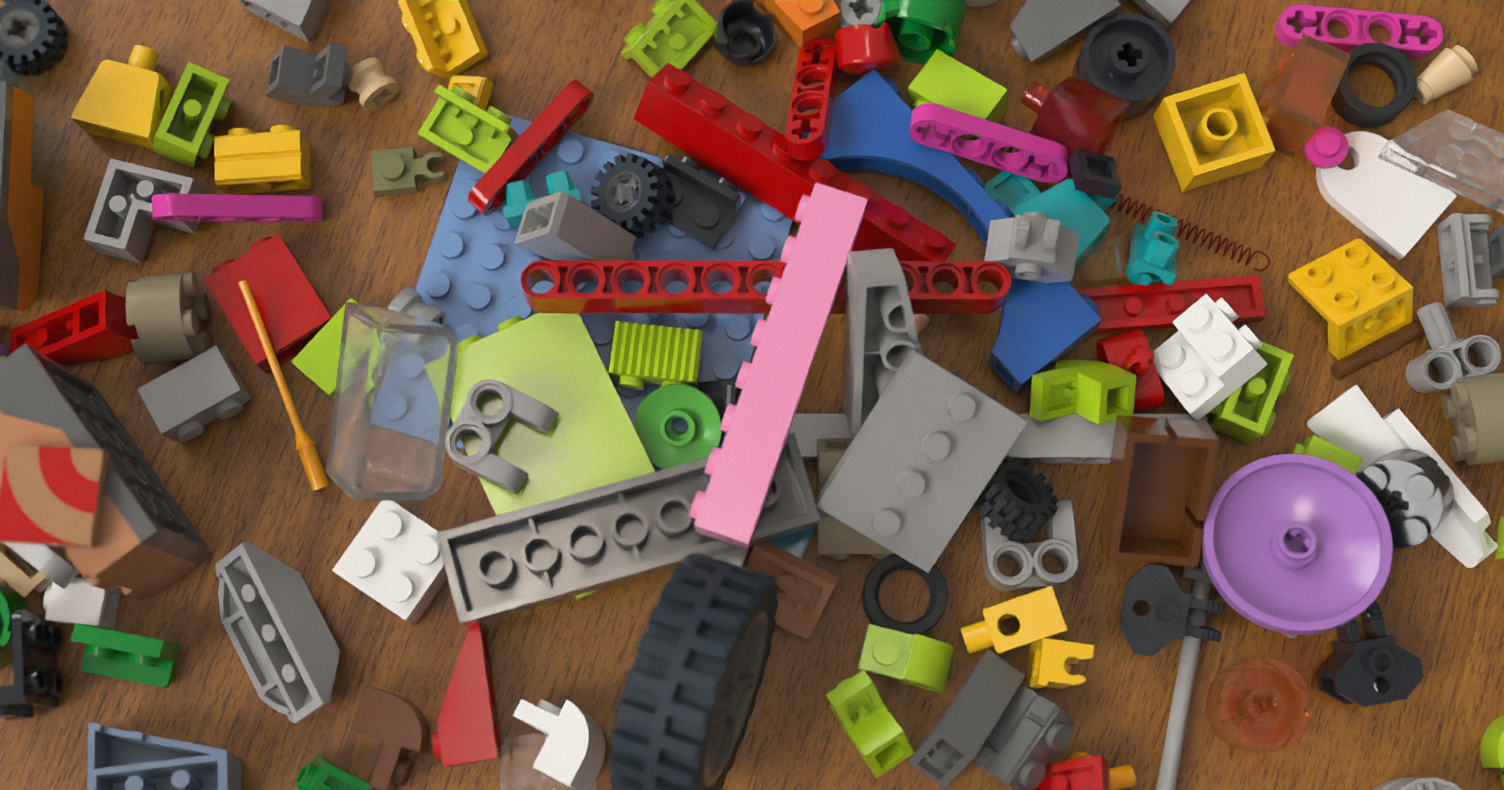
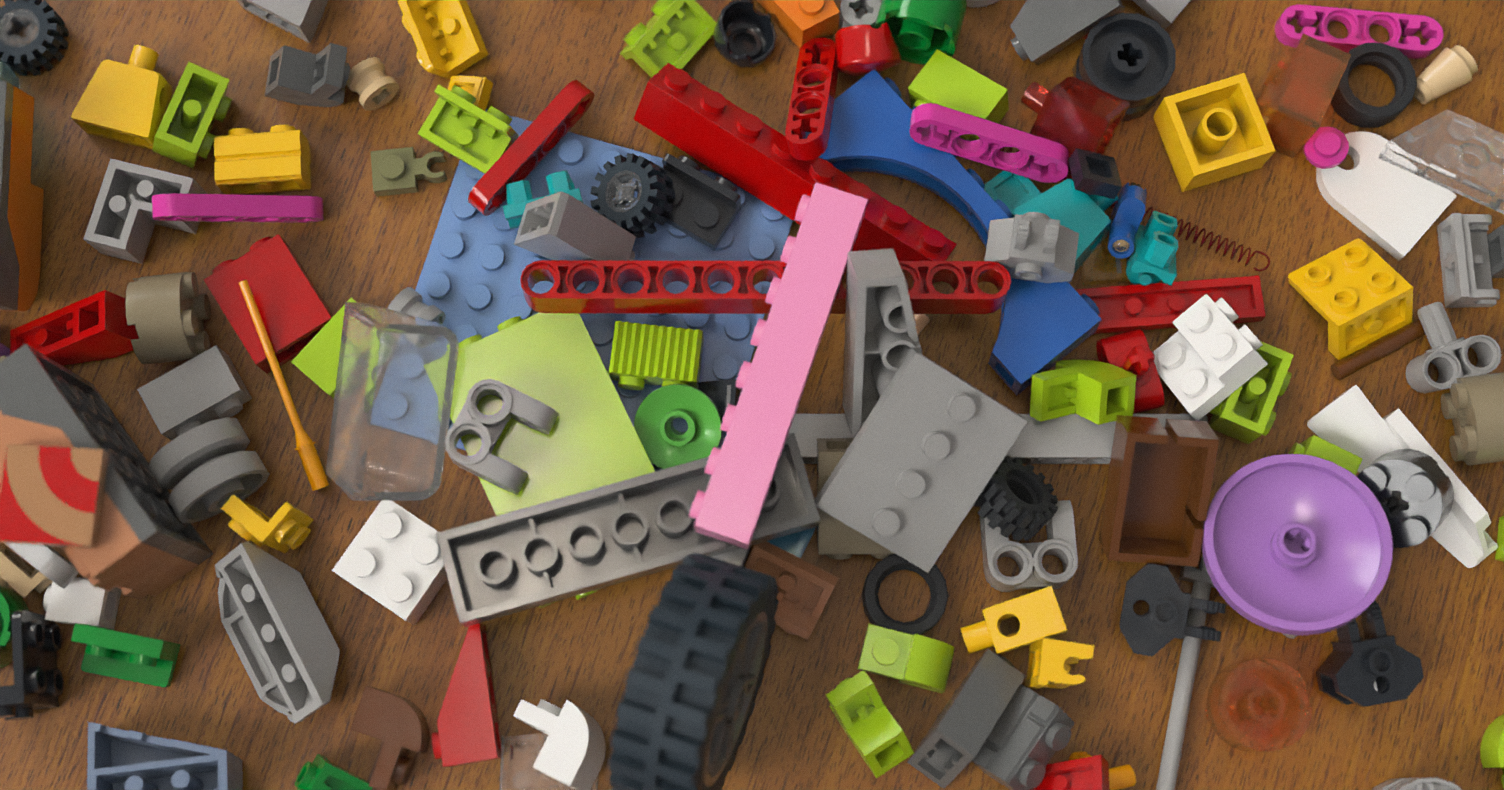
none -> light grey wheel [149,417,269,523]
none -> yellow bracket [221,495,313,554]
none -> blue piece [1108,182,1147,259]

